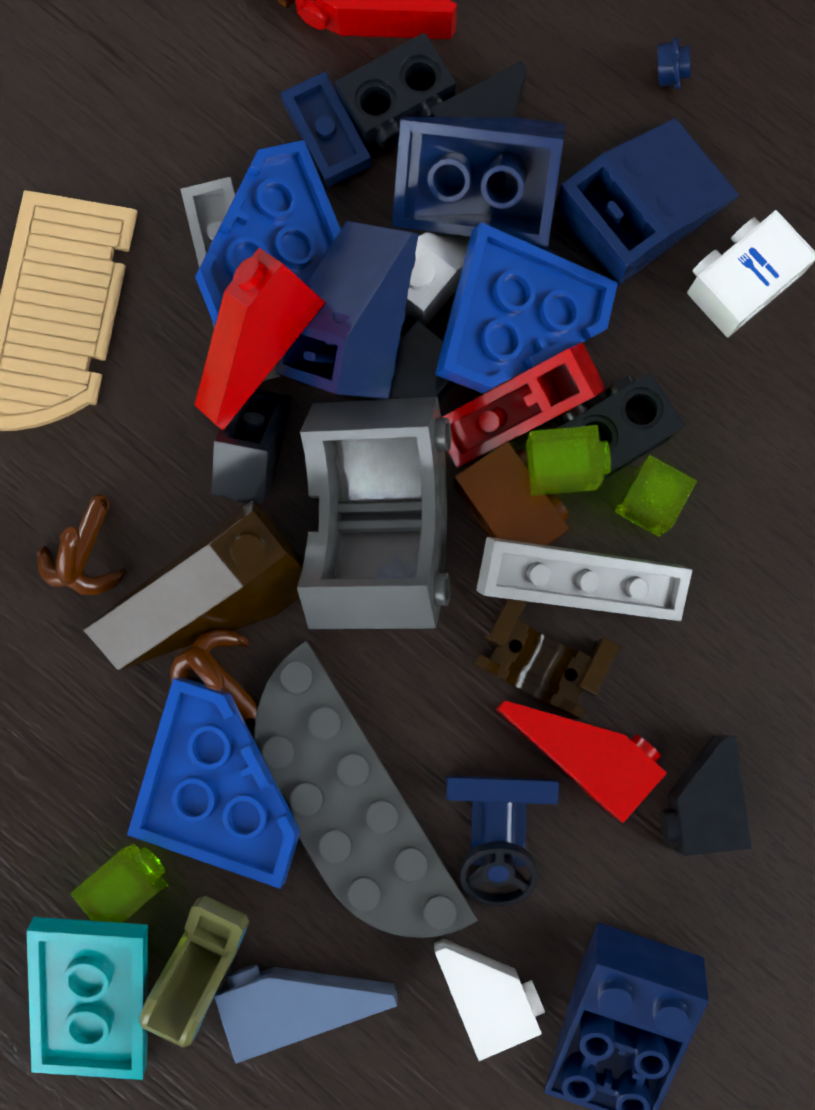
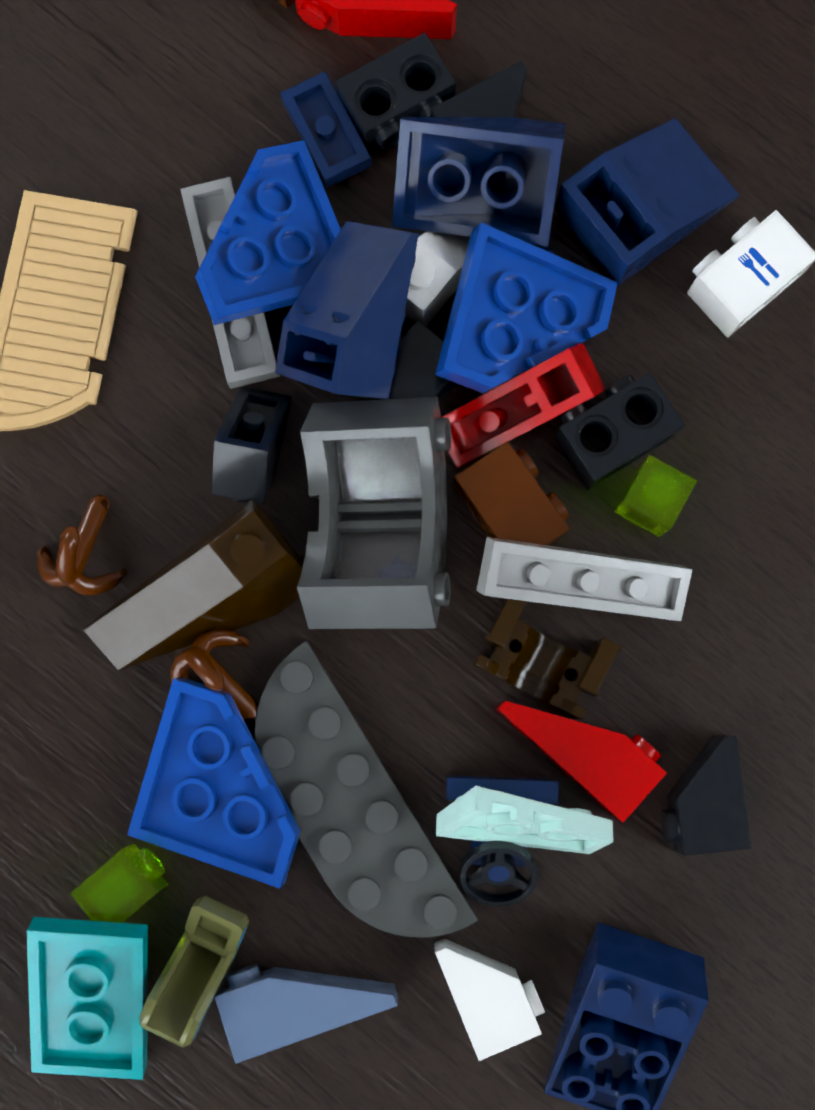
red slope [194,248,326,430] -> none
clear neon green brick [526,425,611,496] -> none
dark blue plate [658,37,691,90] -> none
none -> light aqua wing [436,786,613,854]

